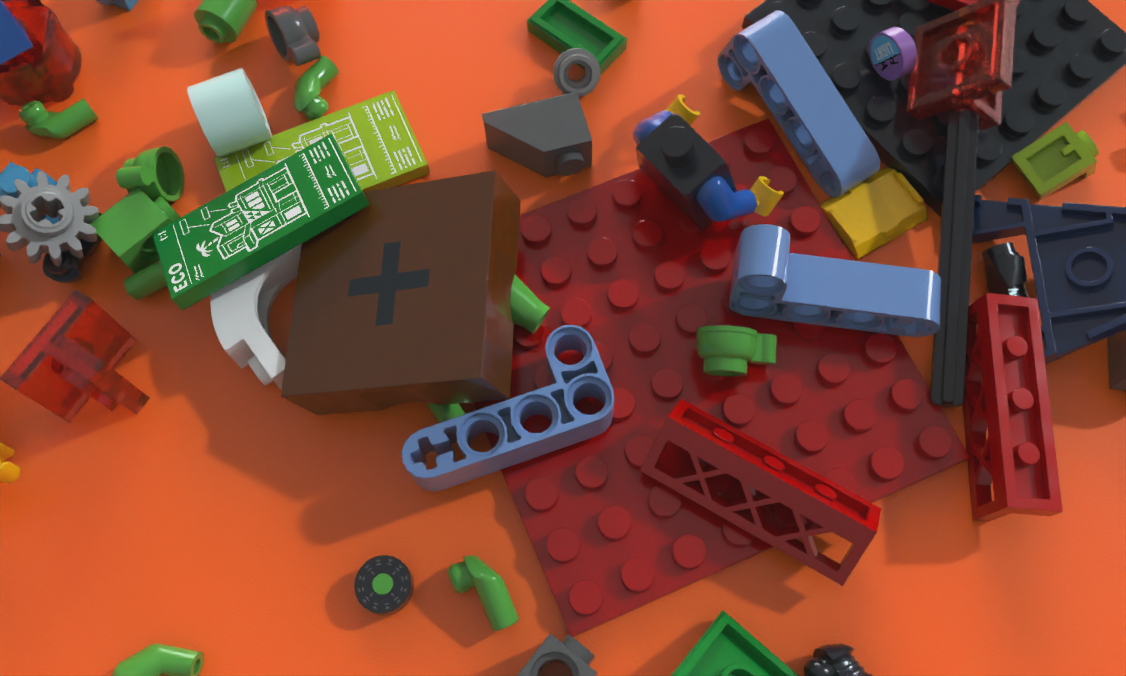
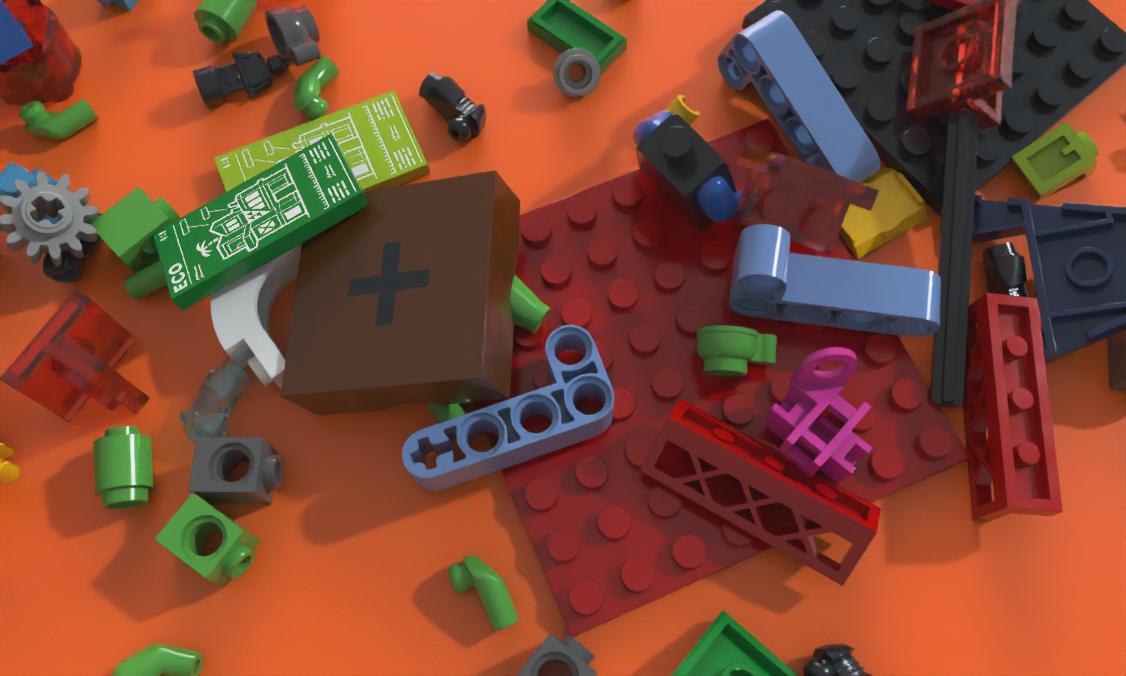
bright green piece [116,146,185,202] -> none
light aqua piece [187,68,273,158] -> none
black tile [354,555,414,615] -> none
dark grey slope [482,92,592,177] -> none
medium lavender tile [869,27,917,81] -> none
none -> bright green brick [93,426,154,510]
none -> bright green brick [155,493,261,587]
none -> clear light blue arm [180,358,253,443]
none -> dark grey brick [188,437,283,504]
none -> black piece [192,52,287,107]
none -> black arm [419,72,486,142]
none -> clear red bracket [732,146,879,254]
none -> dark pink piece [764,347,873,484]

